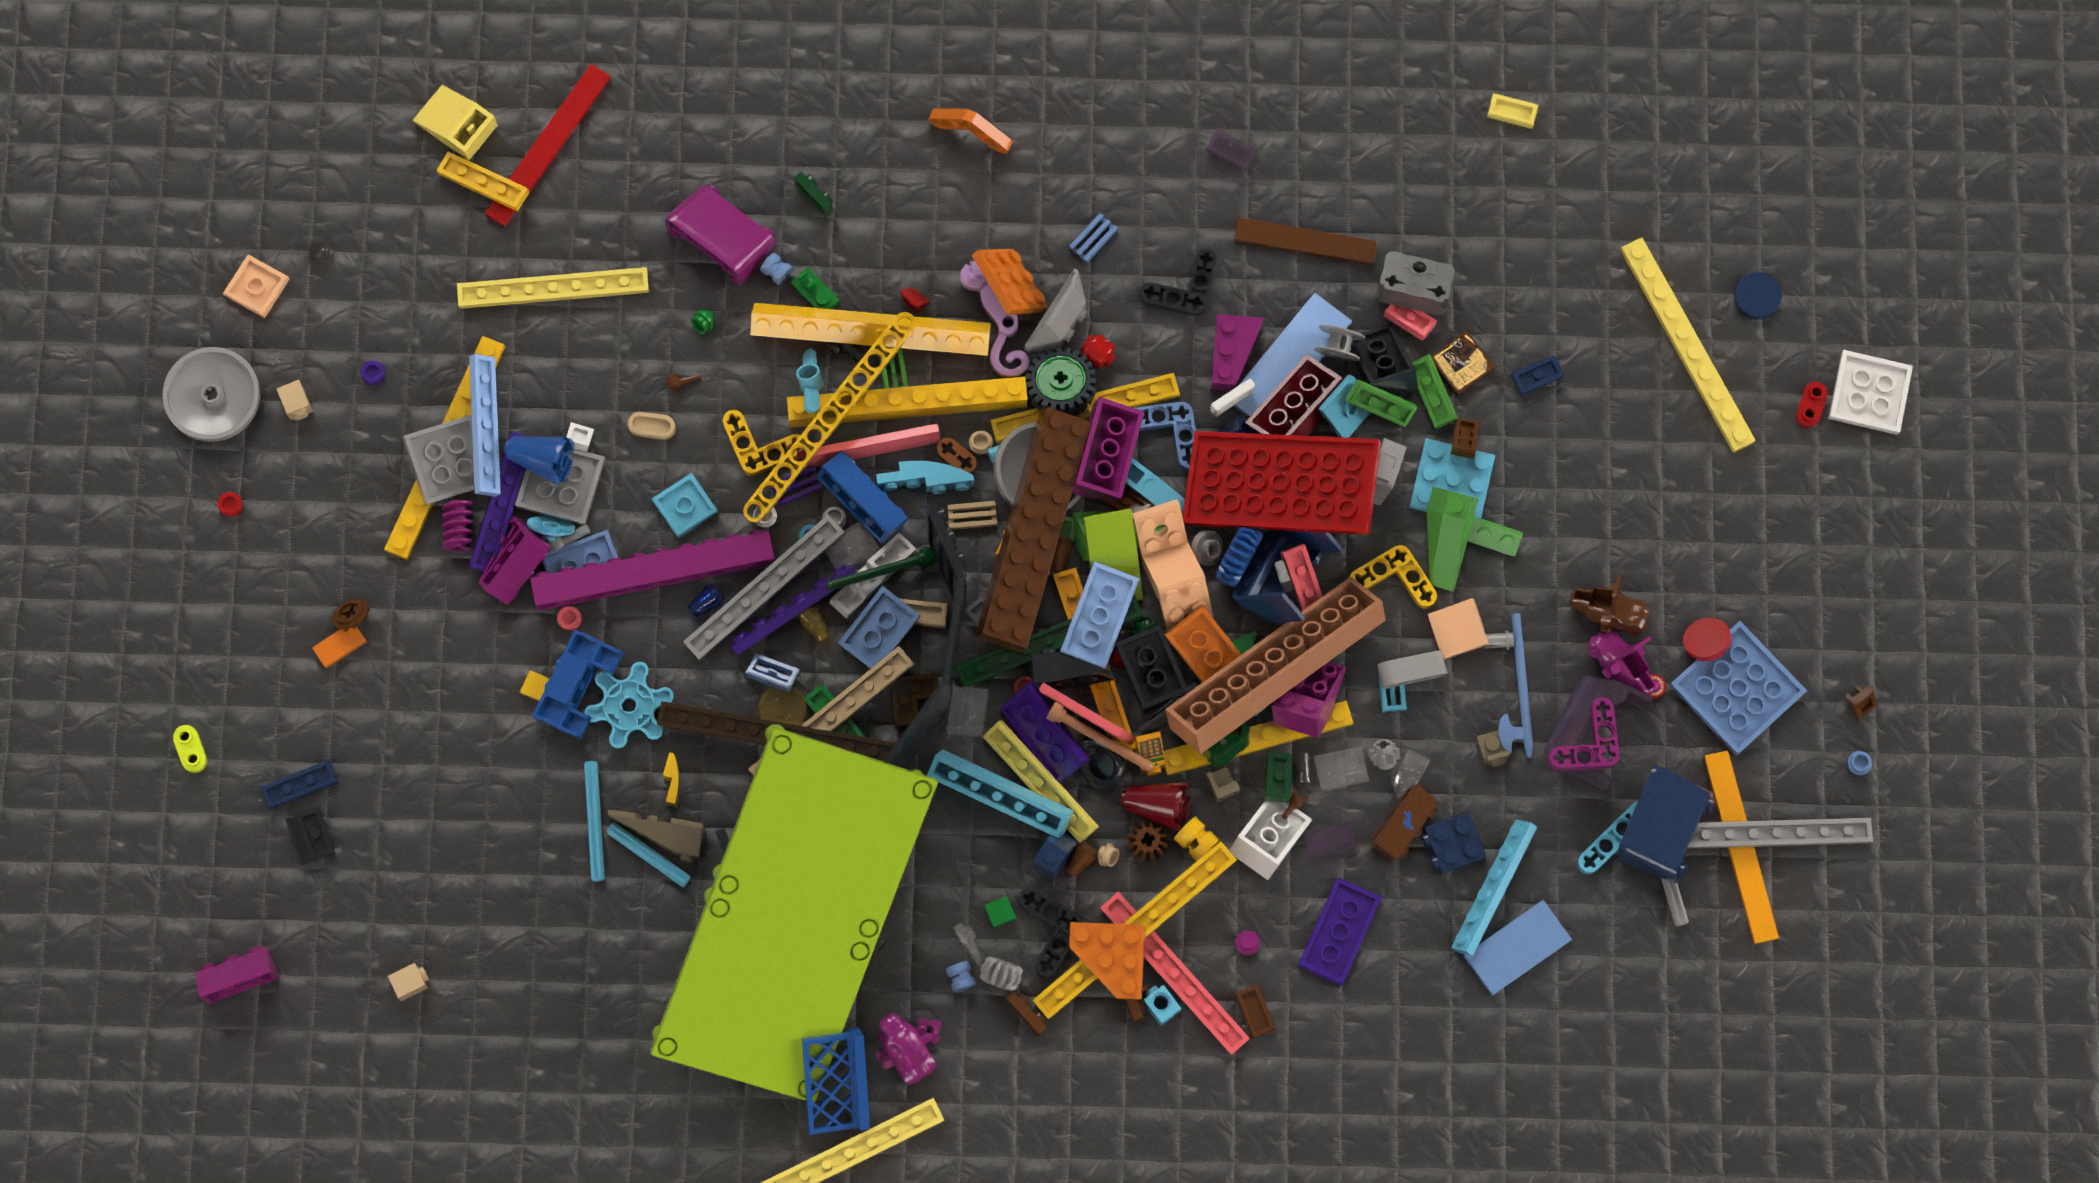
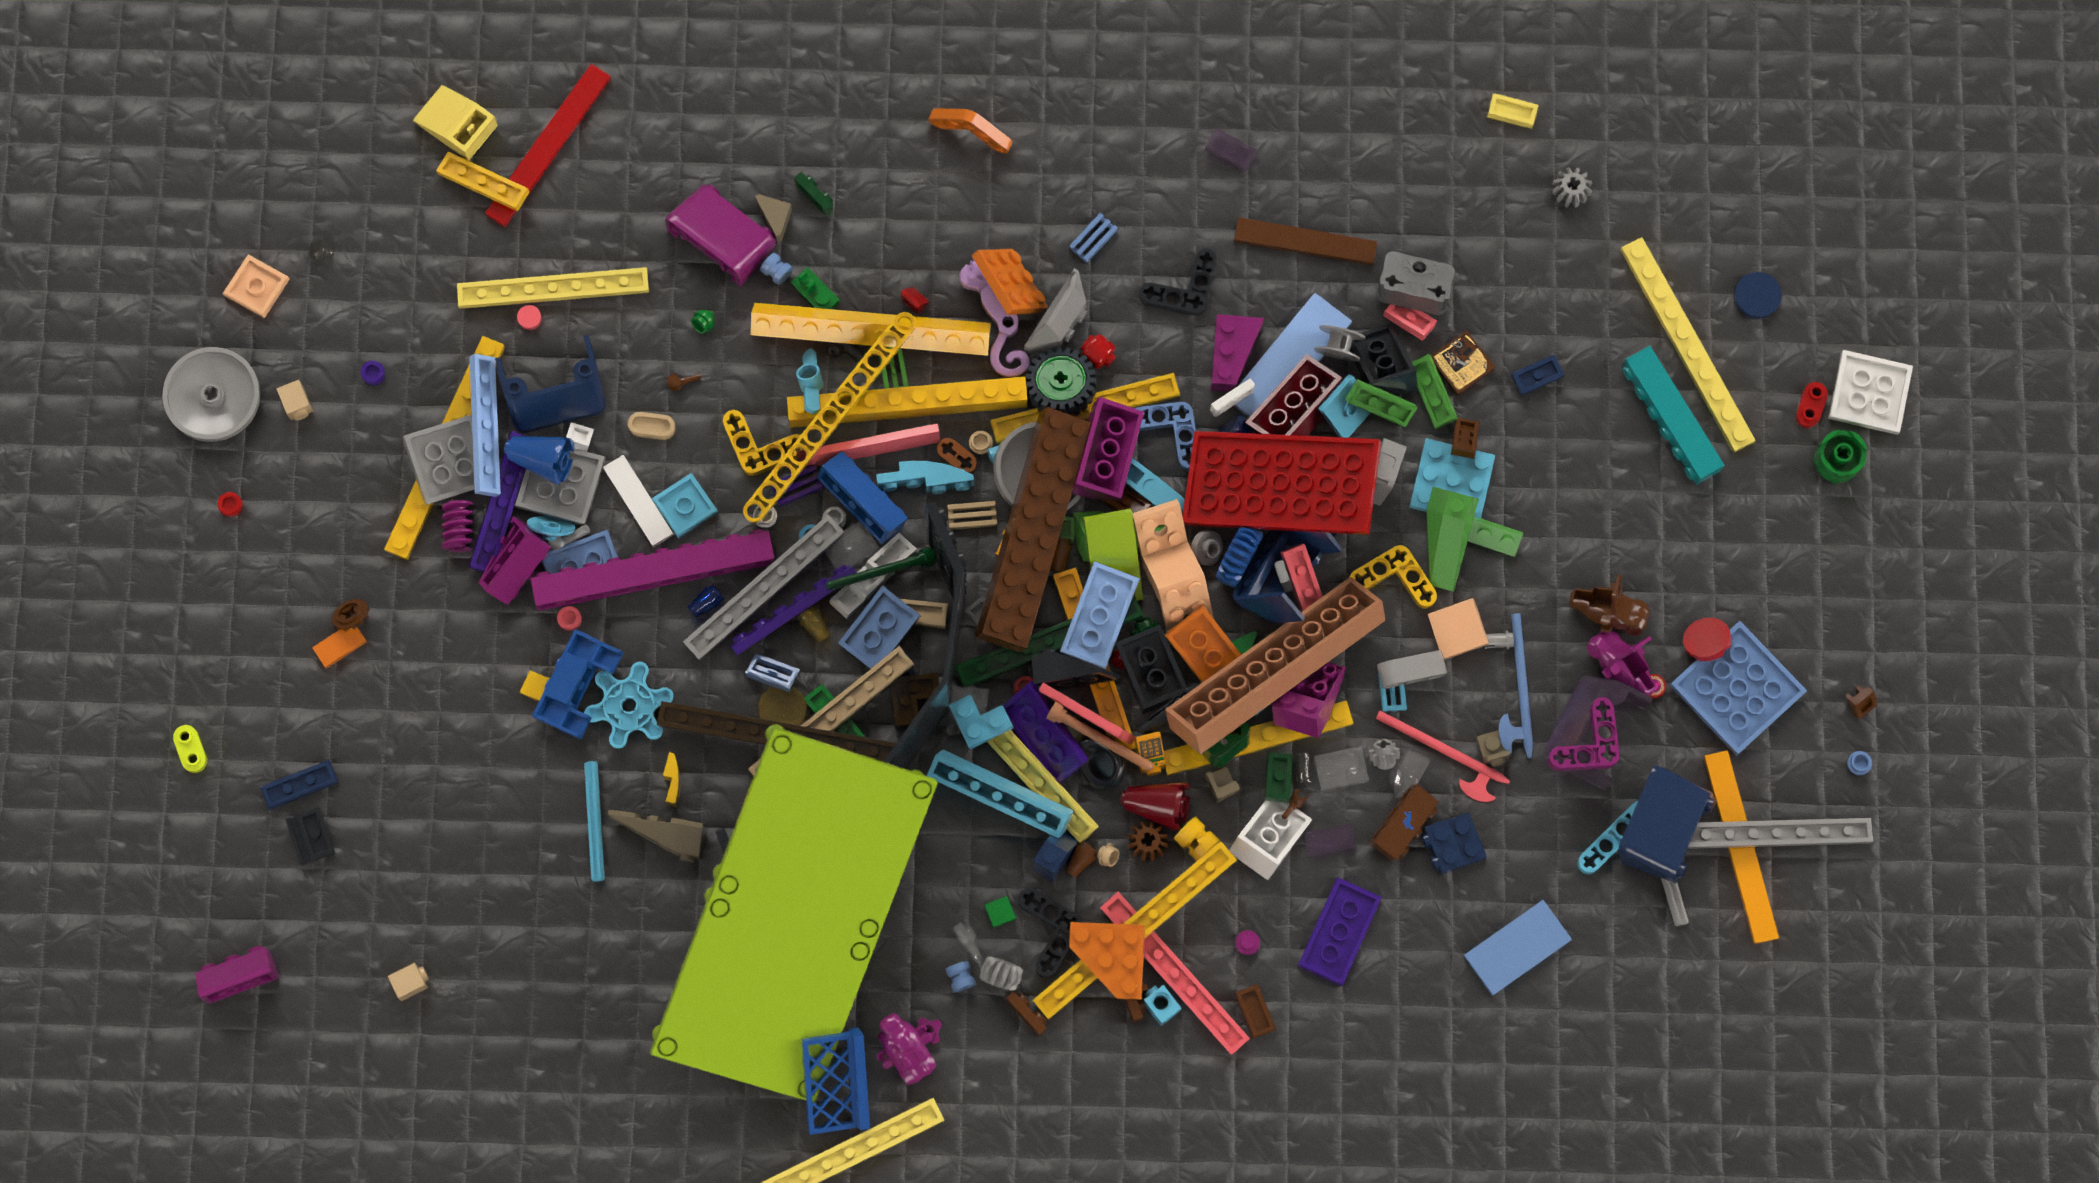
medium azure axle [607,822,690,887] -> none
medium azure plate [1451,820,1537,956] -> none
none -> dark blue windscreen [495,335,606,433]
none -> coral tile [517,305,542,330]
none -> white tile [603,455,673,548]
none -> dark tan slope [755,194,792,244]
none -> medium azure plate [949,694,1014,750]
none -> coral piece [1375,711,1510,802]
none -> light grey gear [1552,167,1592,208]
none -> teal brick [1622,346,1725,485]
none -> green brick [1813,430,1867,484]

